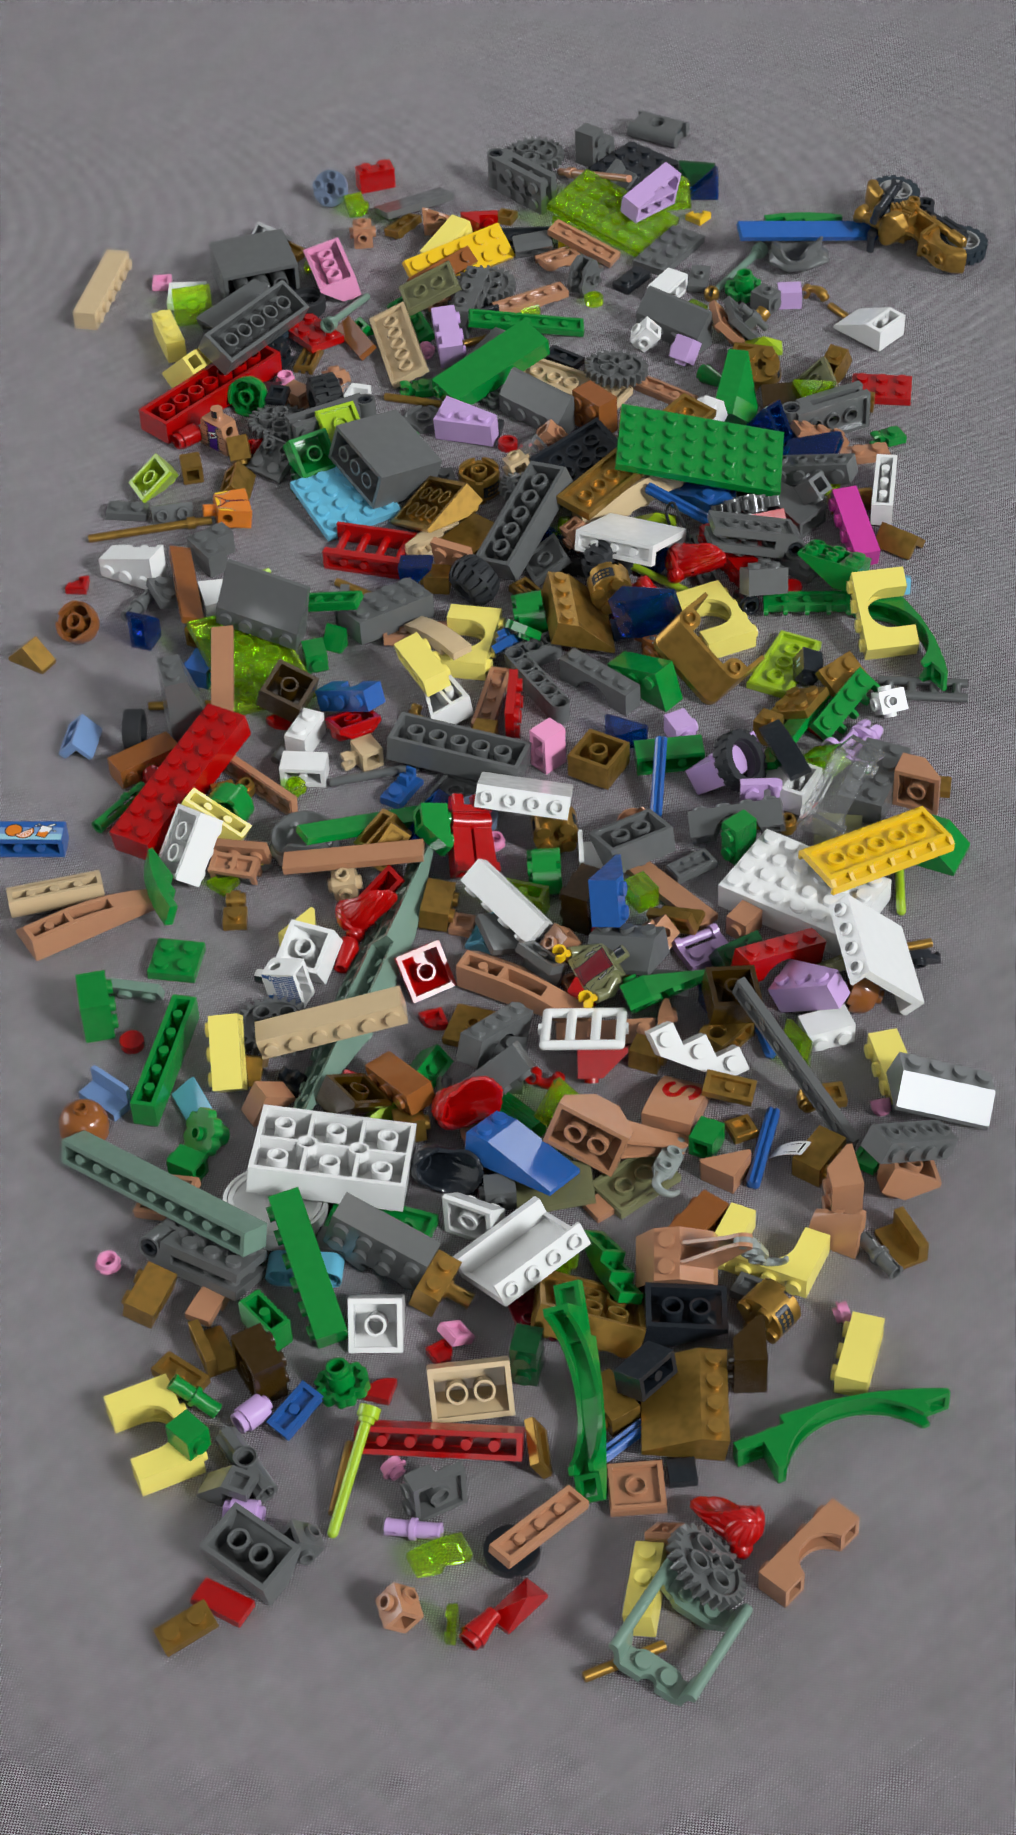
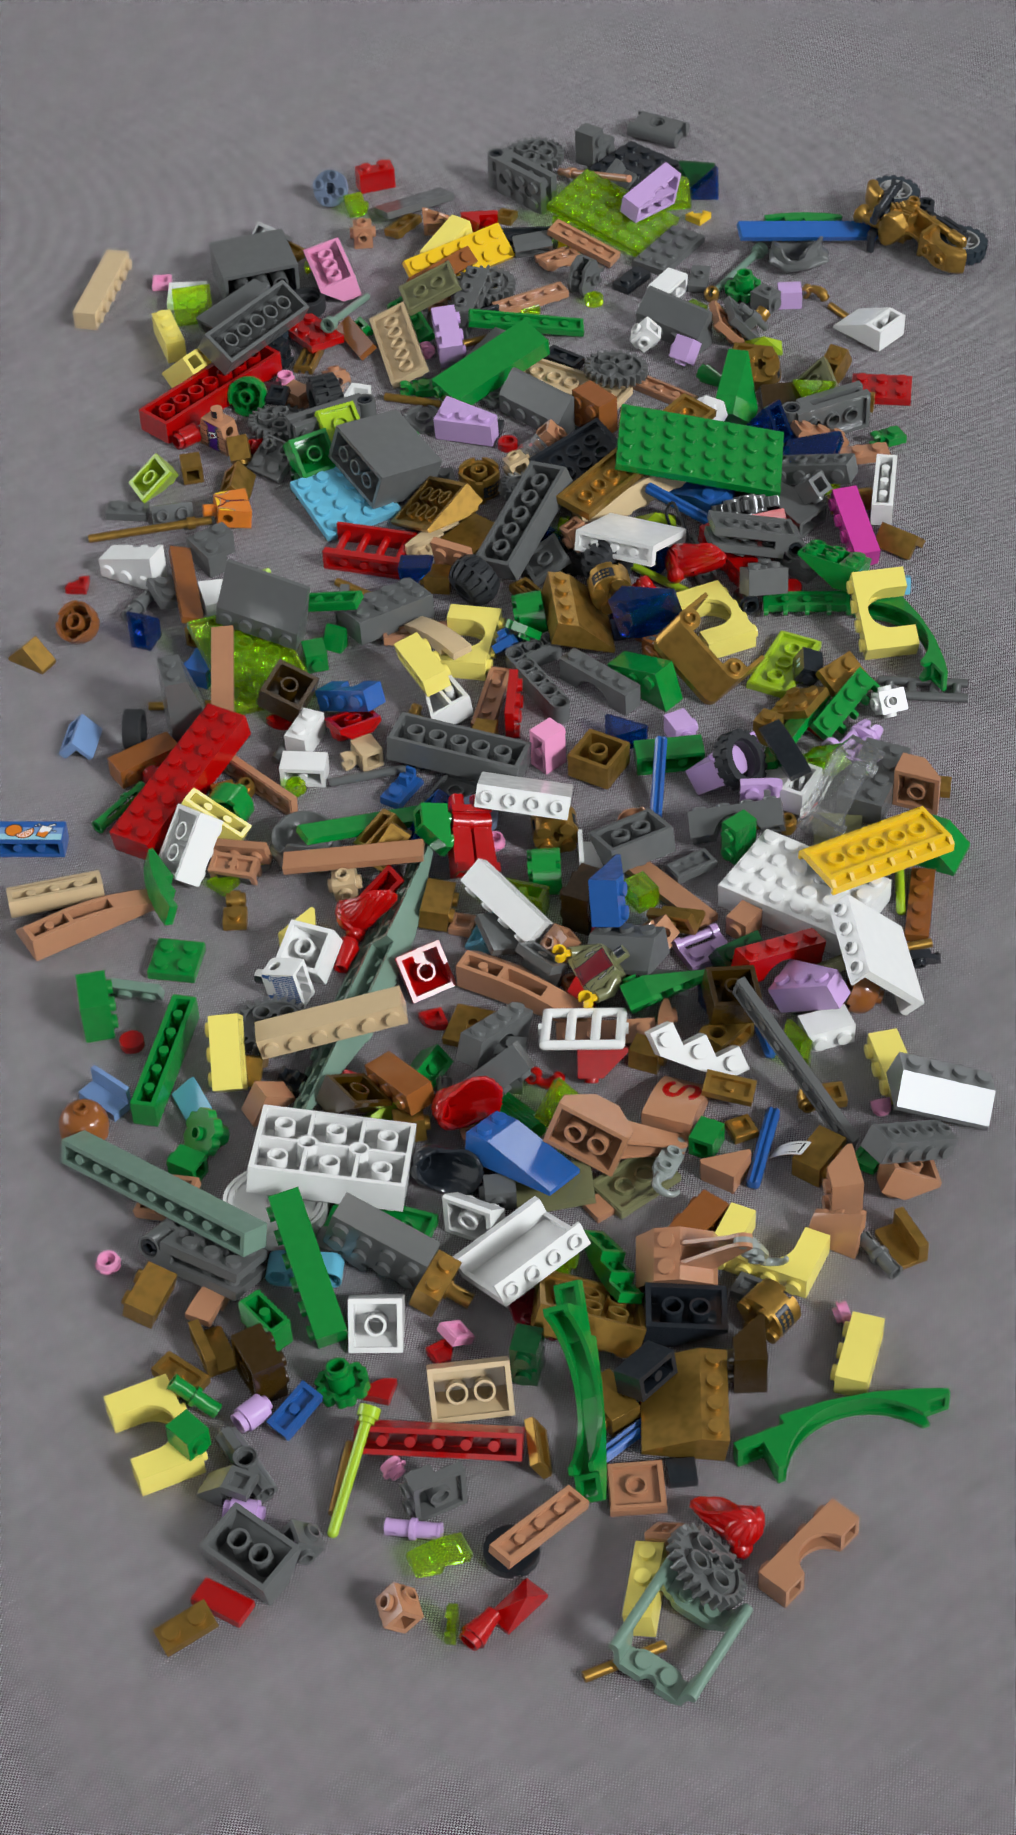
none -> dark orange plate [904,867,936,942]

